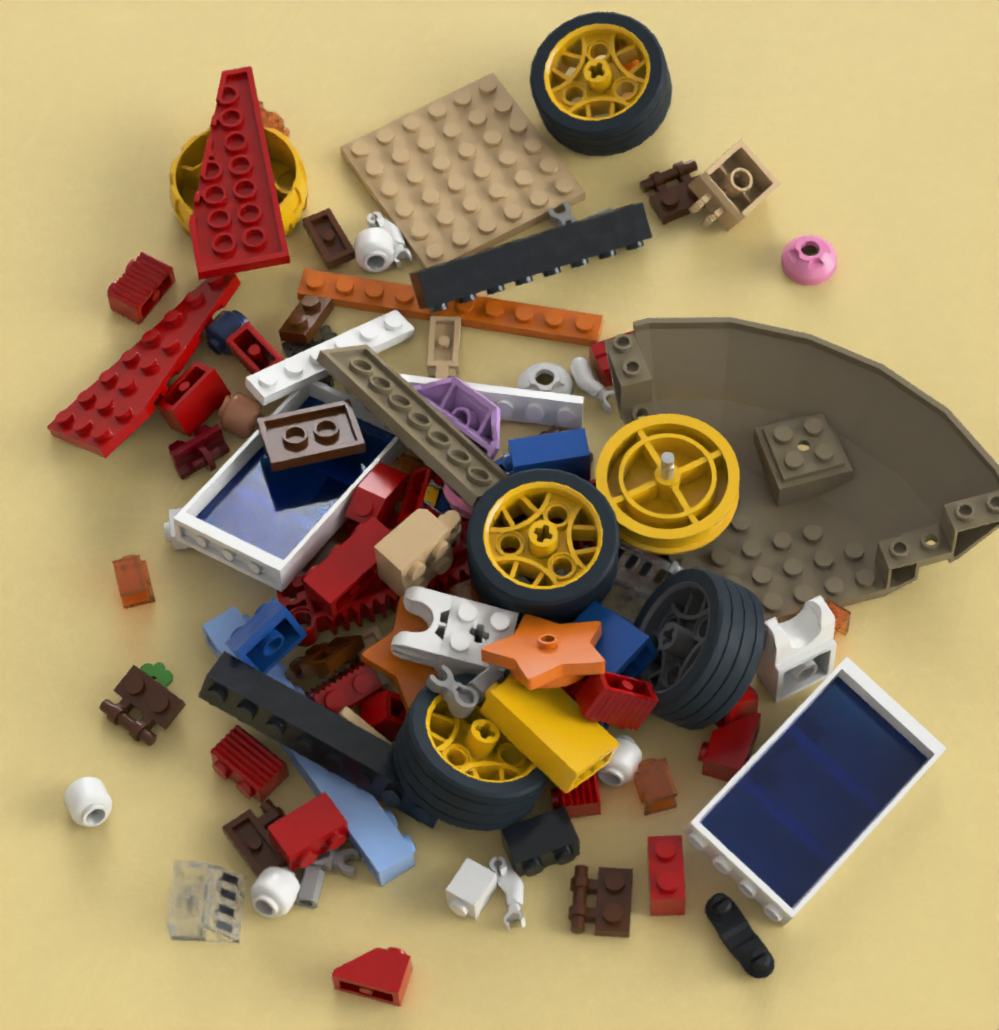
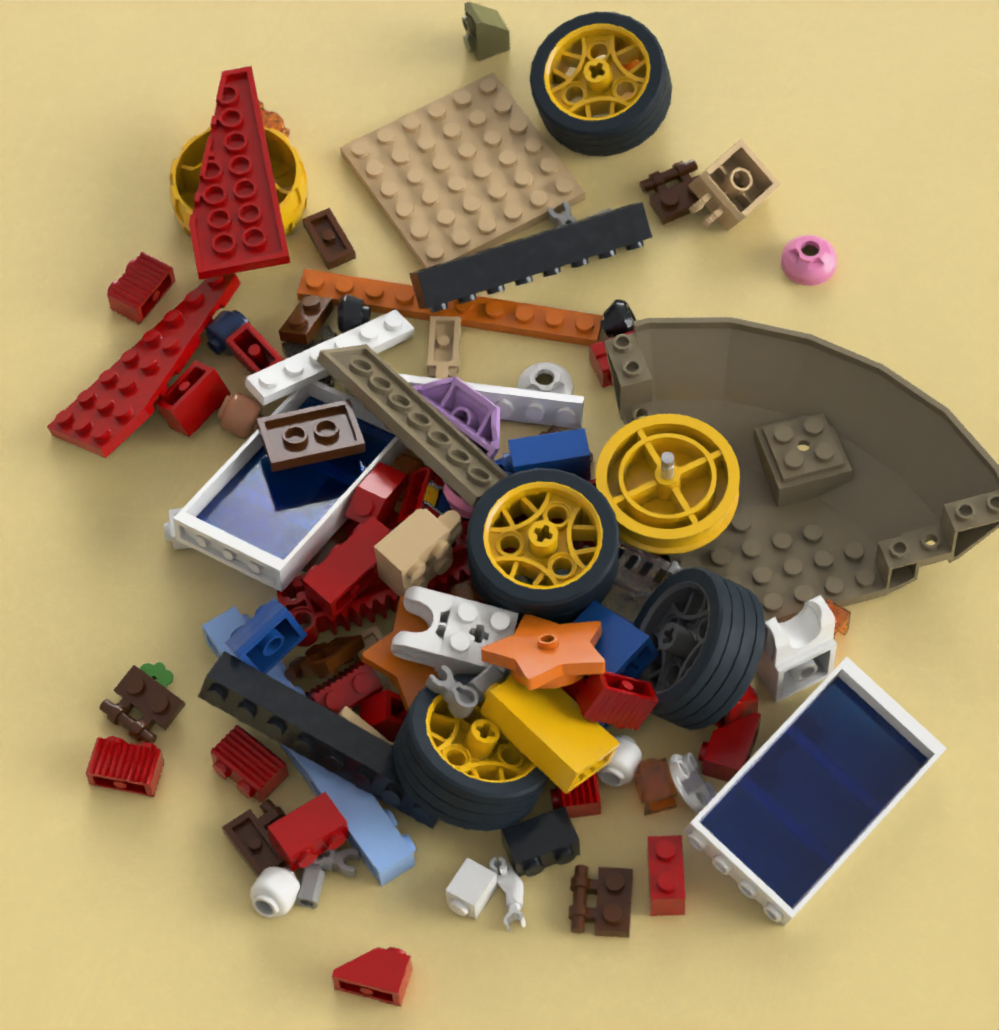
white head [63,777,113,827] -> none
clear orange window [112,555,156,609] -> none
clear slope [166,860,247,943] -> none
dark red hips [168,424,230,480] -> none
white head [354,227,395,272] -> none
white arm [367,211,413,269] -> none
white arm [570,356,616,414] -> none
black piece [705,893,775,978] -> none
none -> red brick [86,736,164,797]
none -> black cone [338,294,371,334]
none -> olive slope [462,2,510,62]
none -> black cone [600,299,637,337]
none -> white dish [669,753,716,813]

